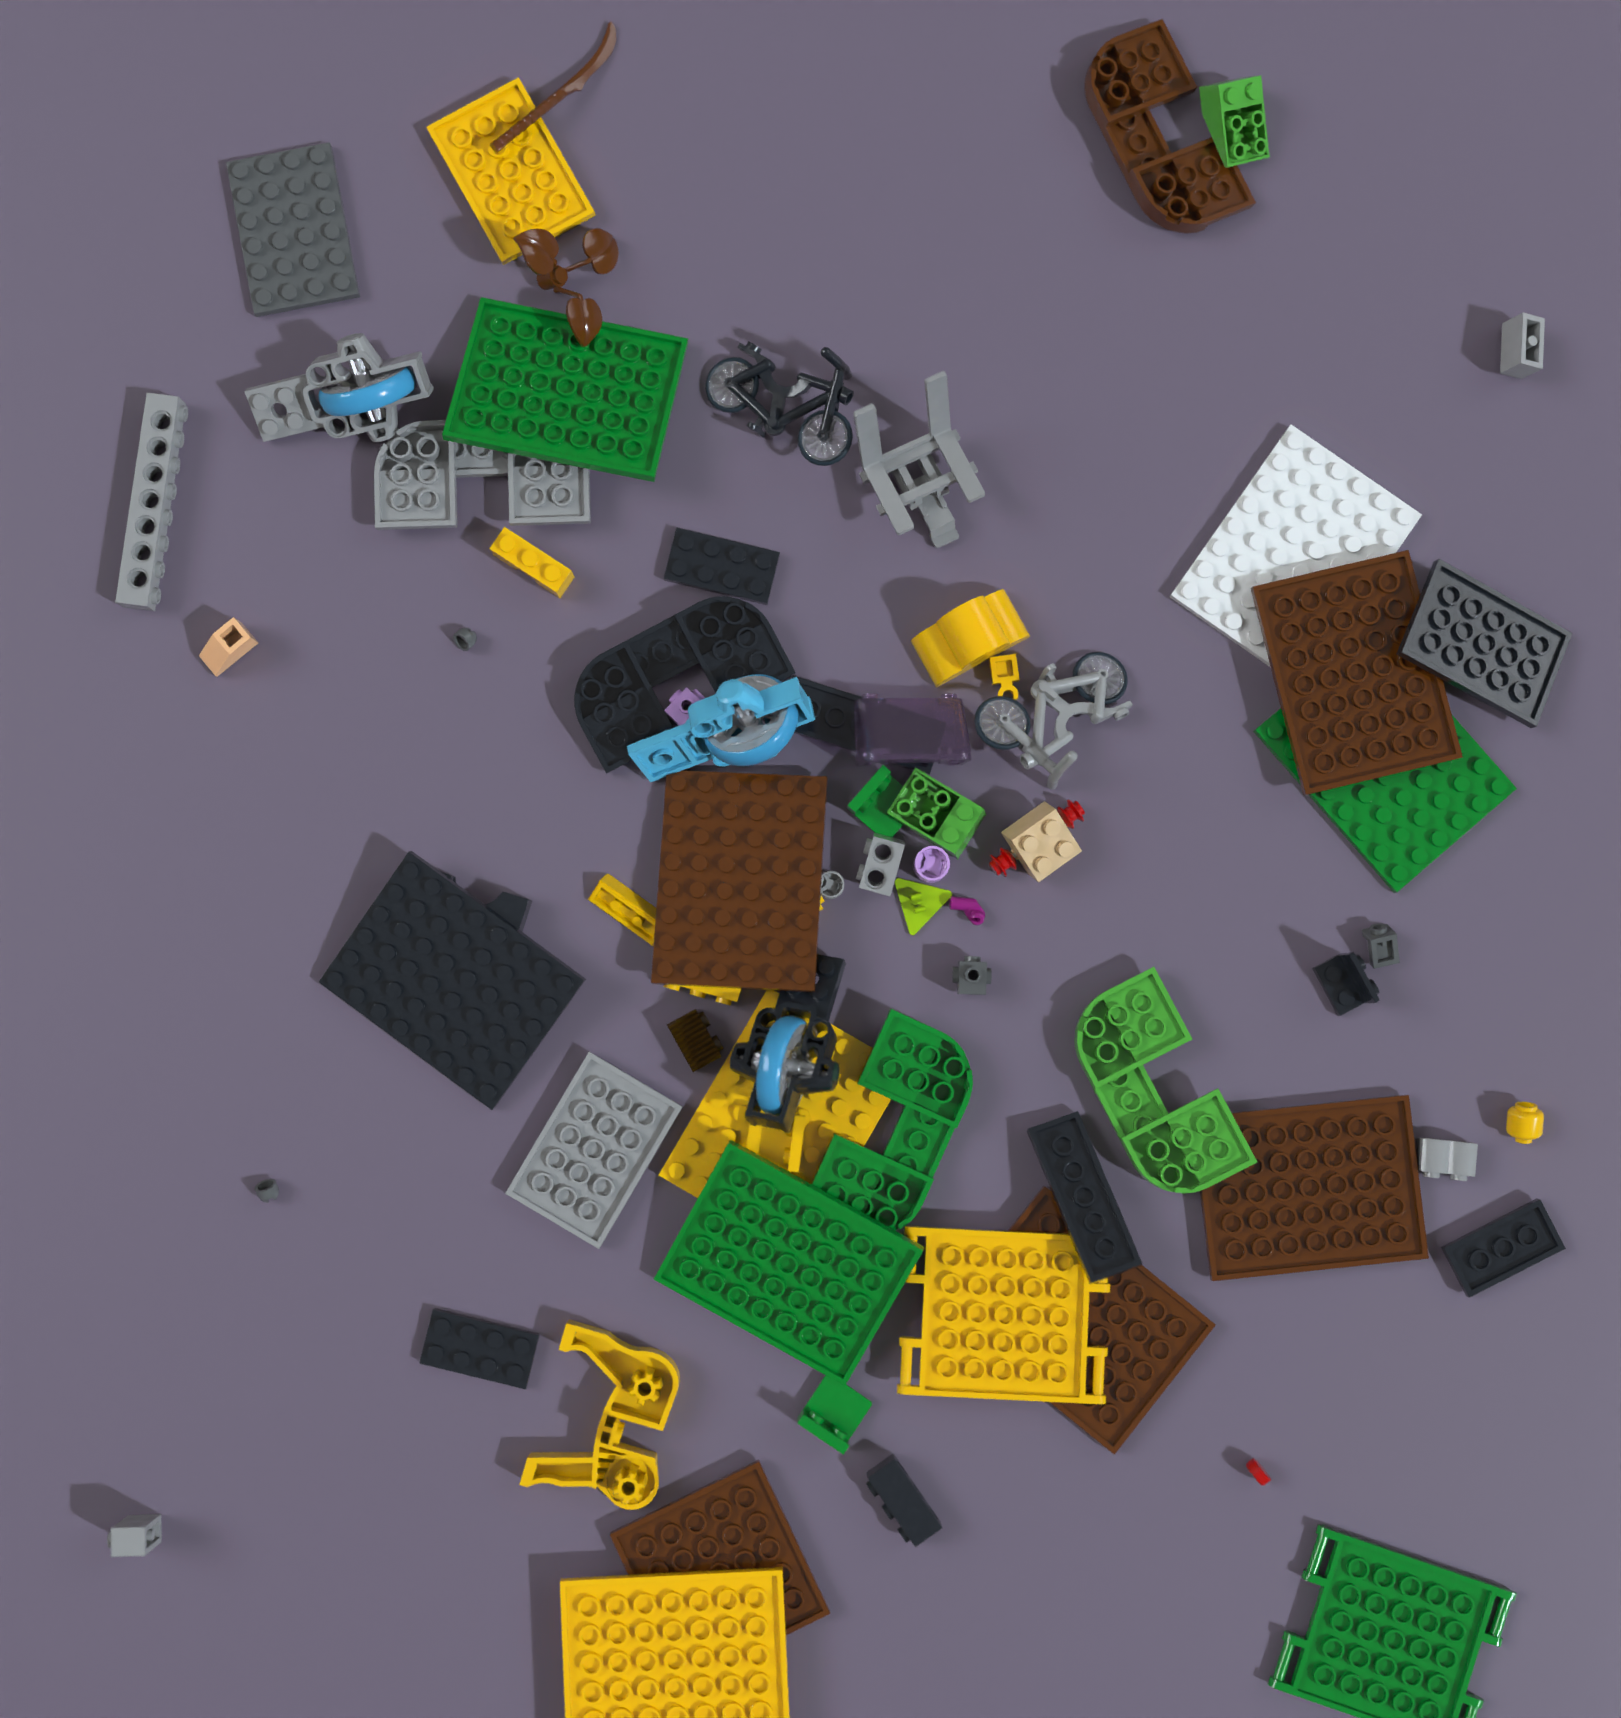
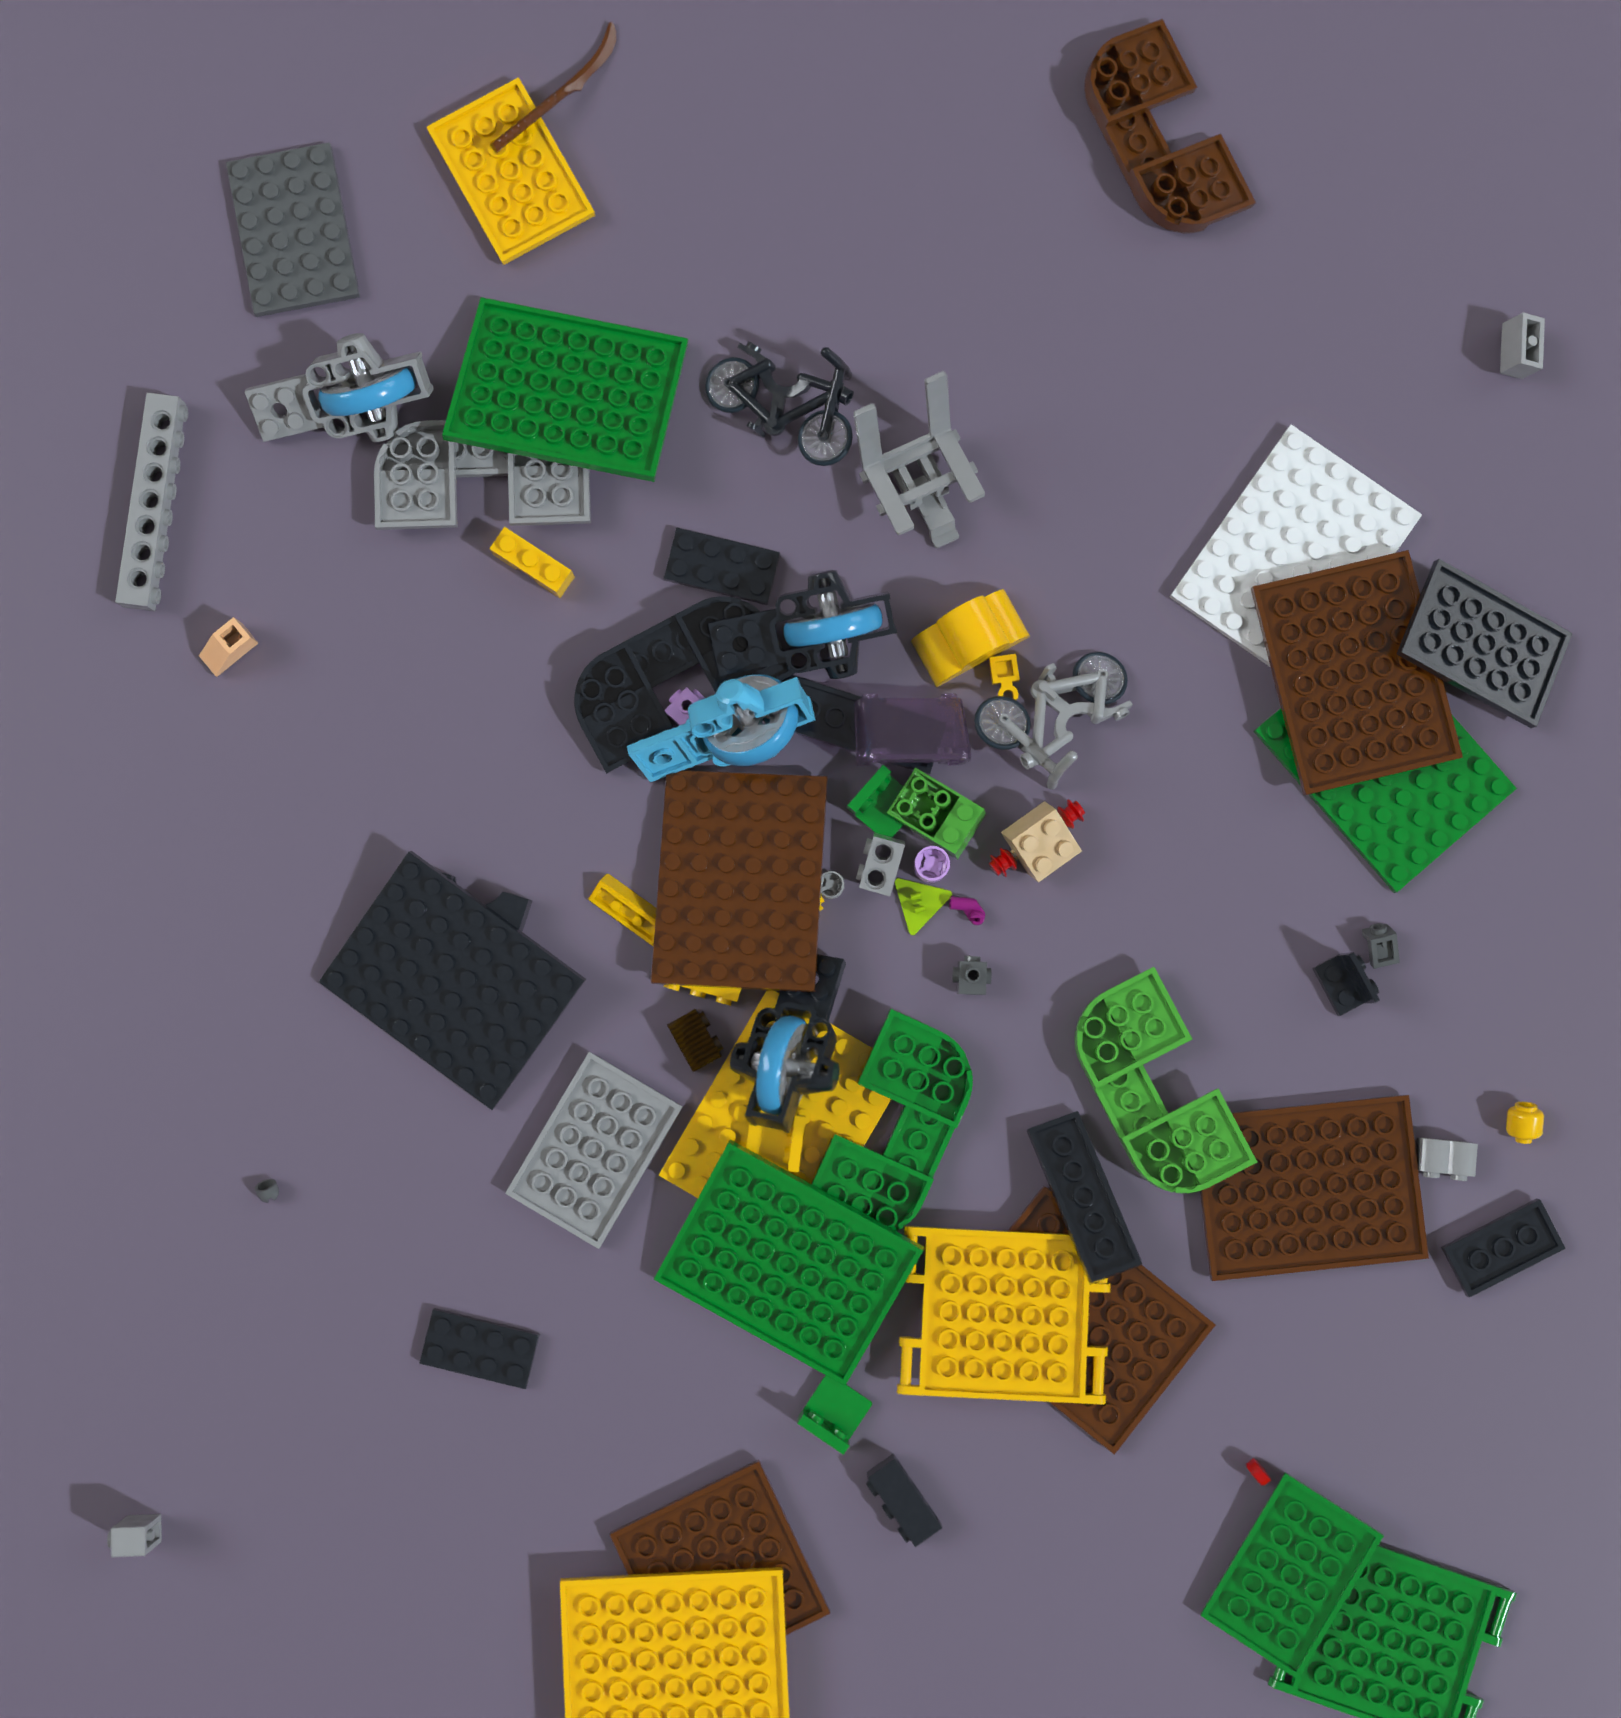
dark grey hinge [453,627,477,651] -> none
reddish brown plant [514,228,619,347] -> none
yellow animal [520,1319,680,1510] -> none
bright green slope [1199,75,1269,168] -> none
none -> black piece [708,570,897,679]
none -> green plate [1200,1472,1384,1680]

